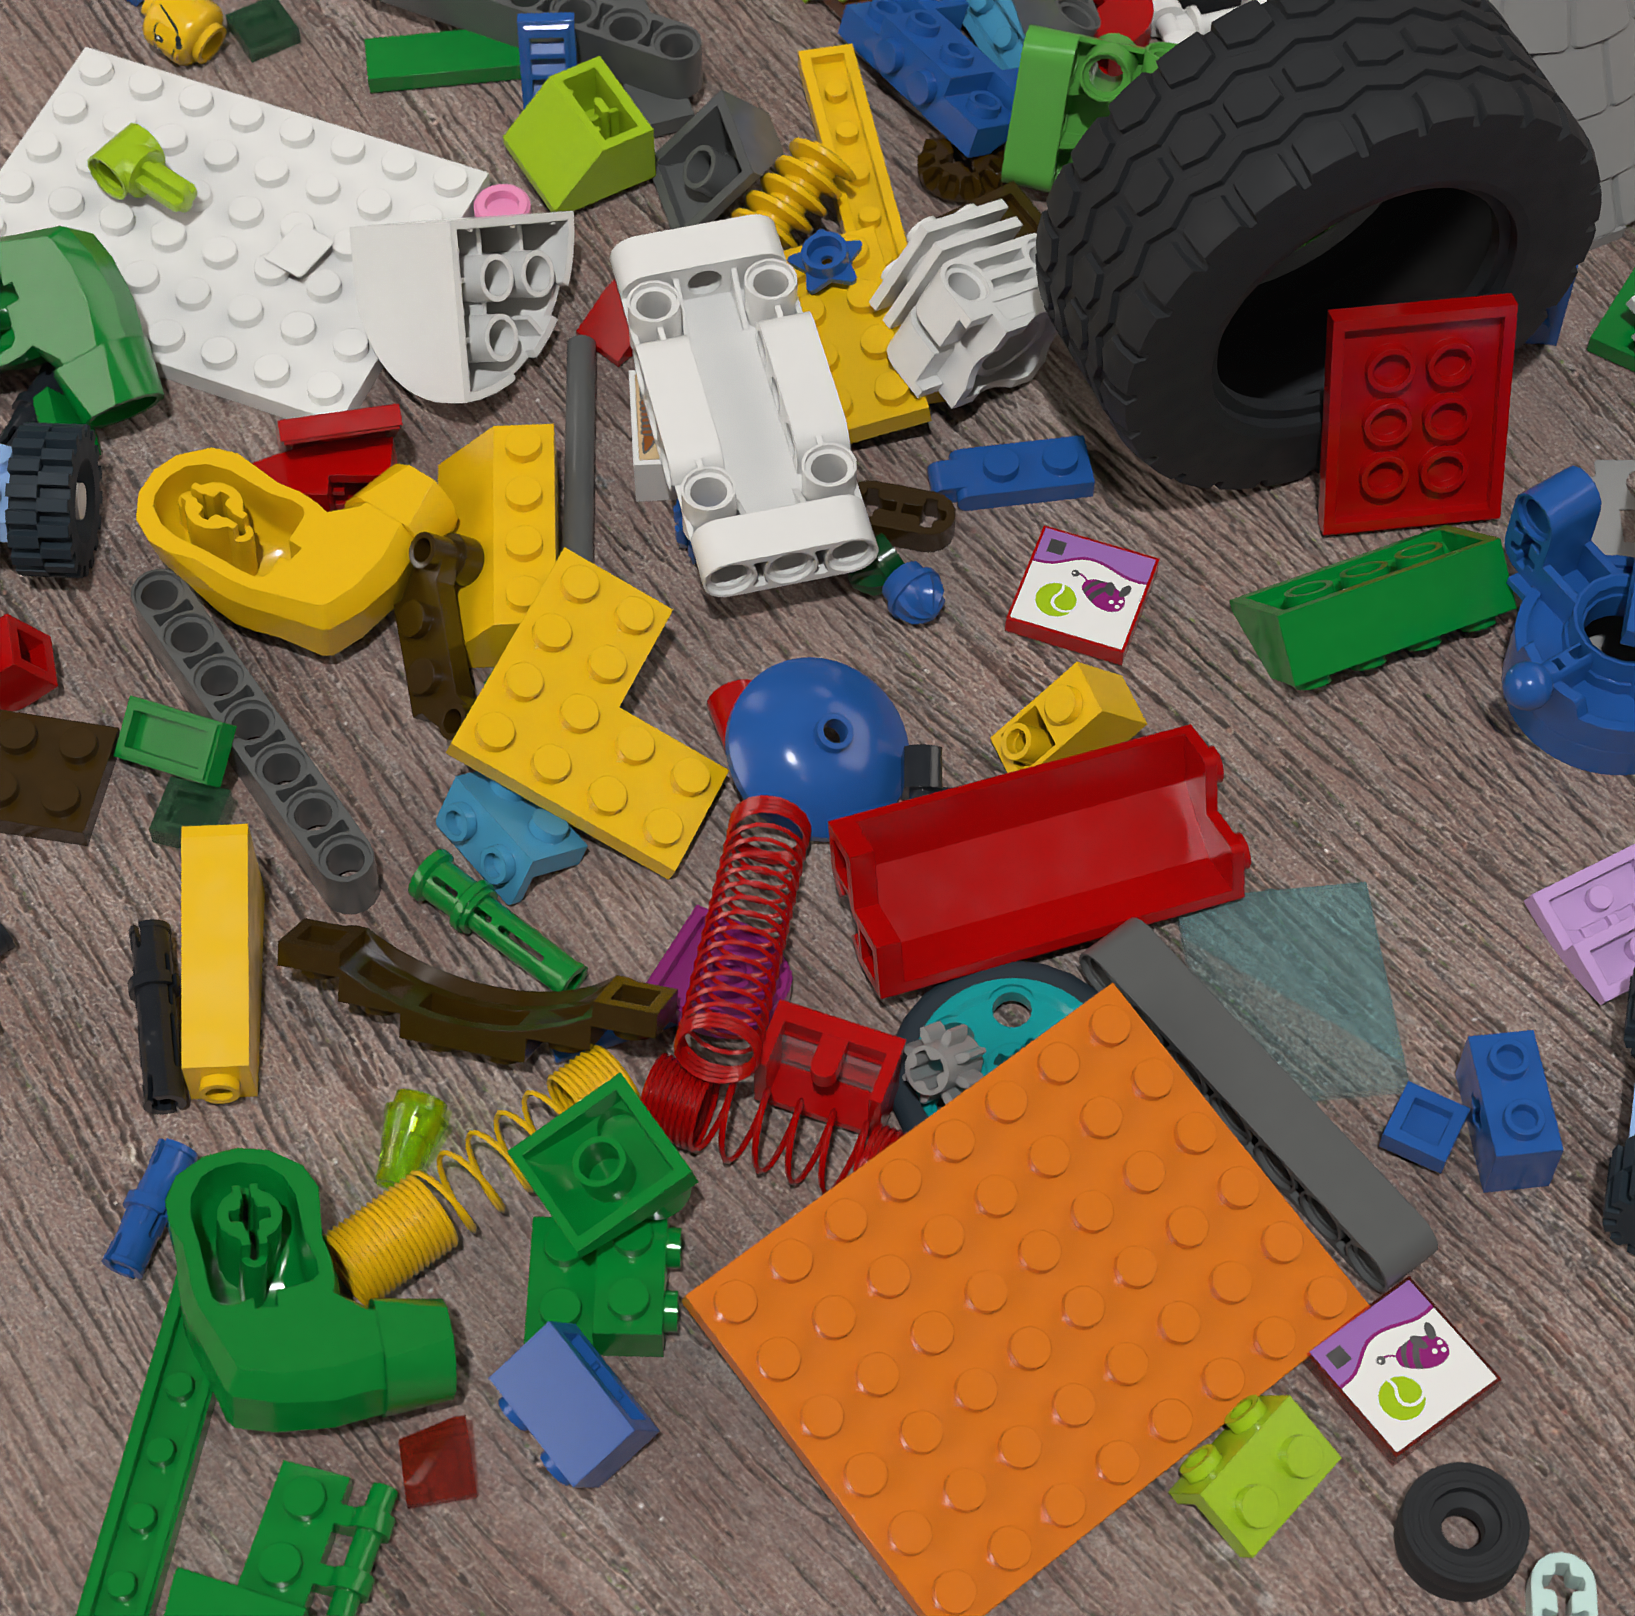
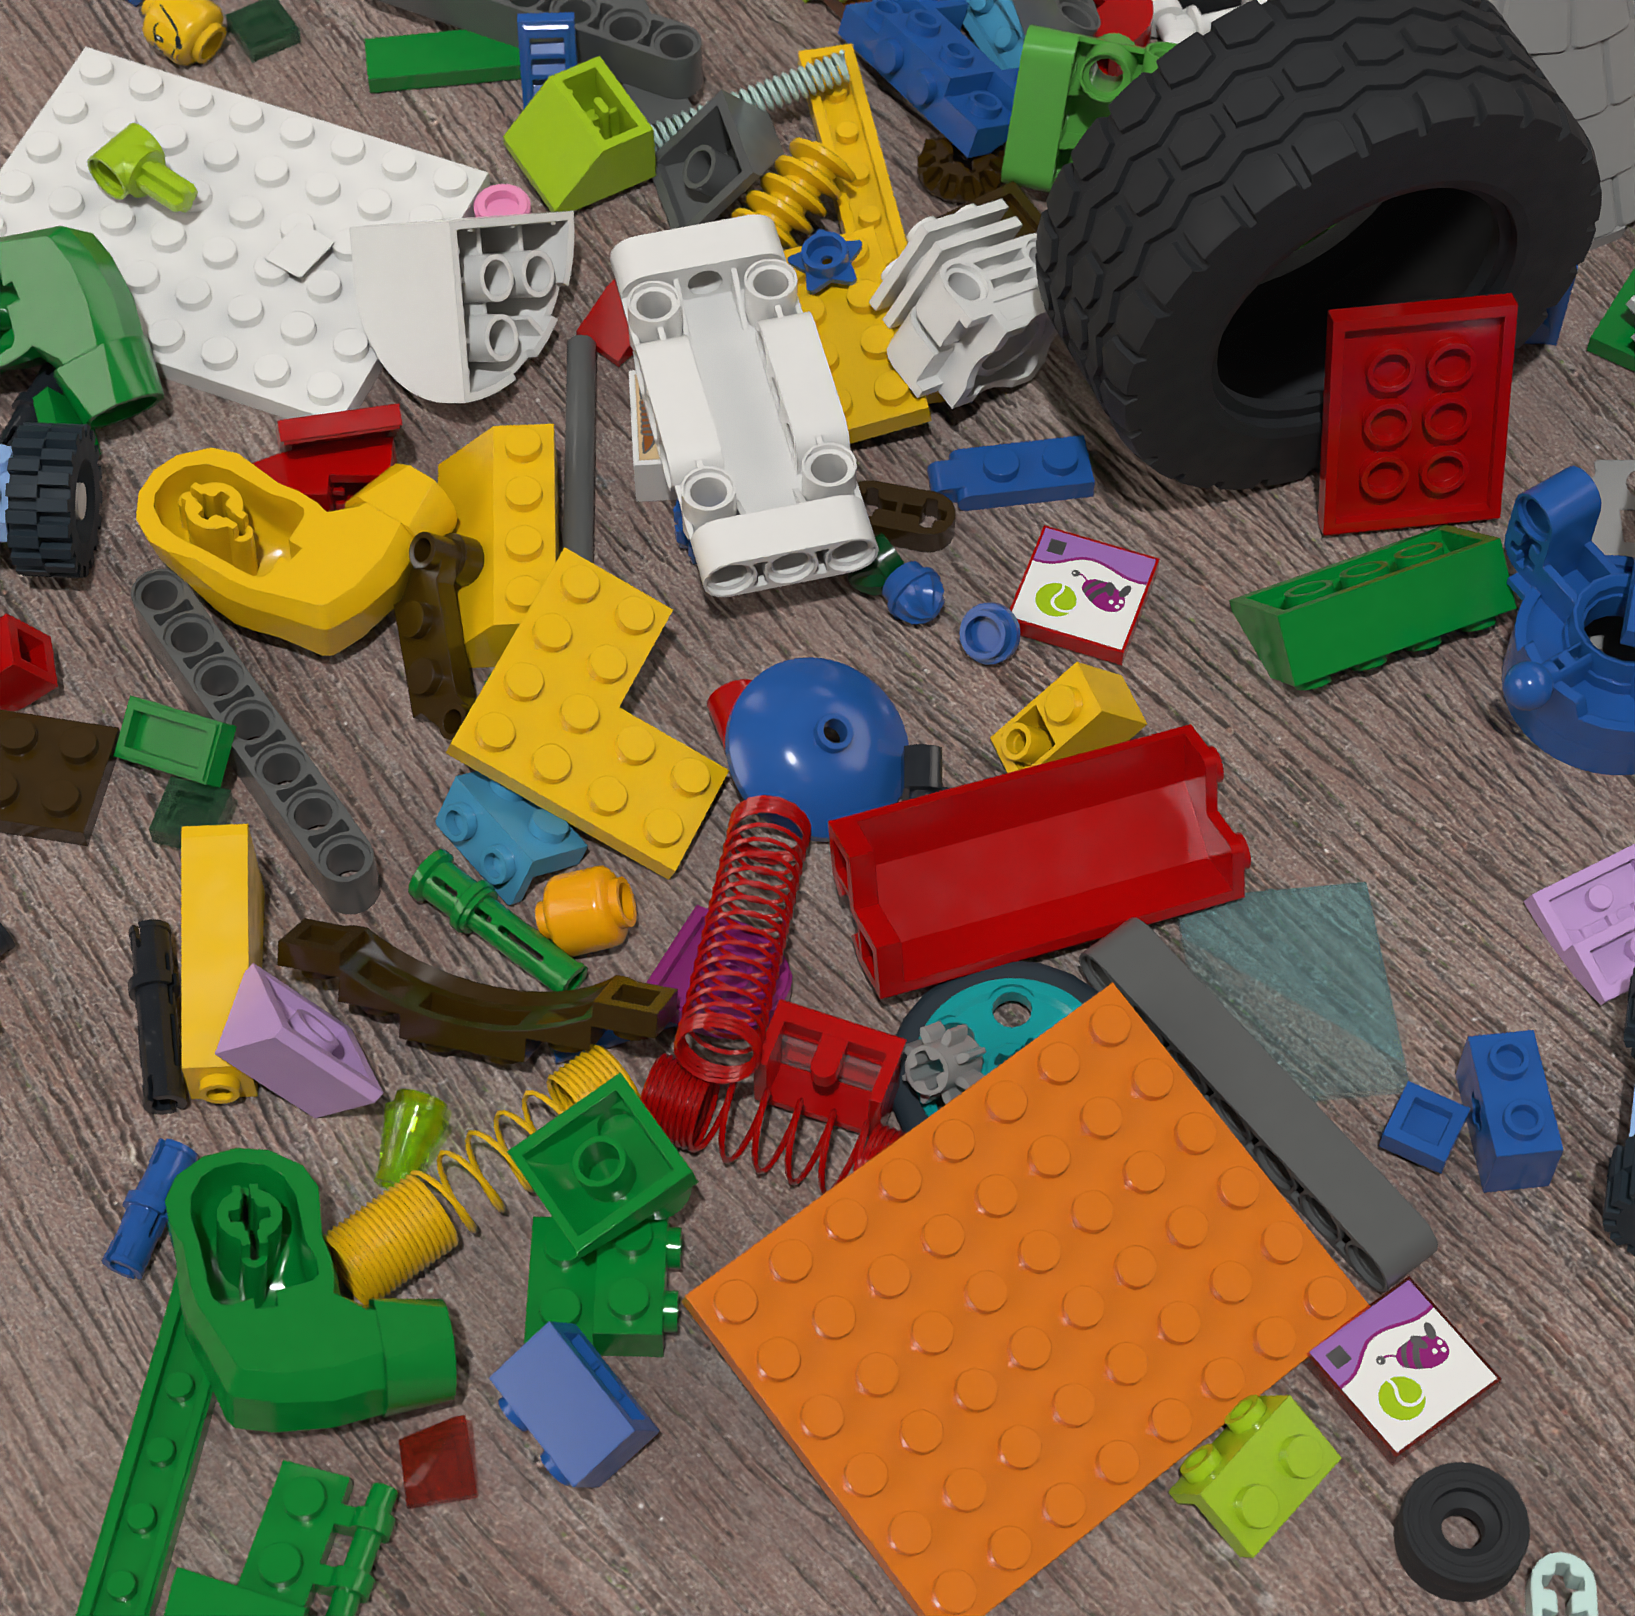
none -> lavender slope [215,963,383,1118]
none -> light orange head [535,865,637,957]
none -> light aqua piece [650,50,850,153]
none -> blue plate [959,602,1020,665]

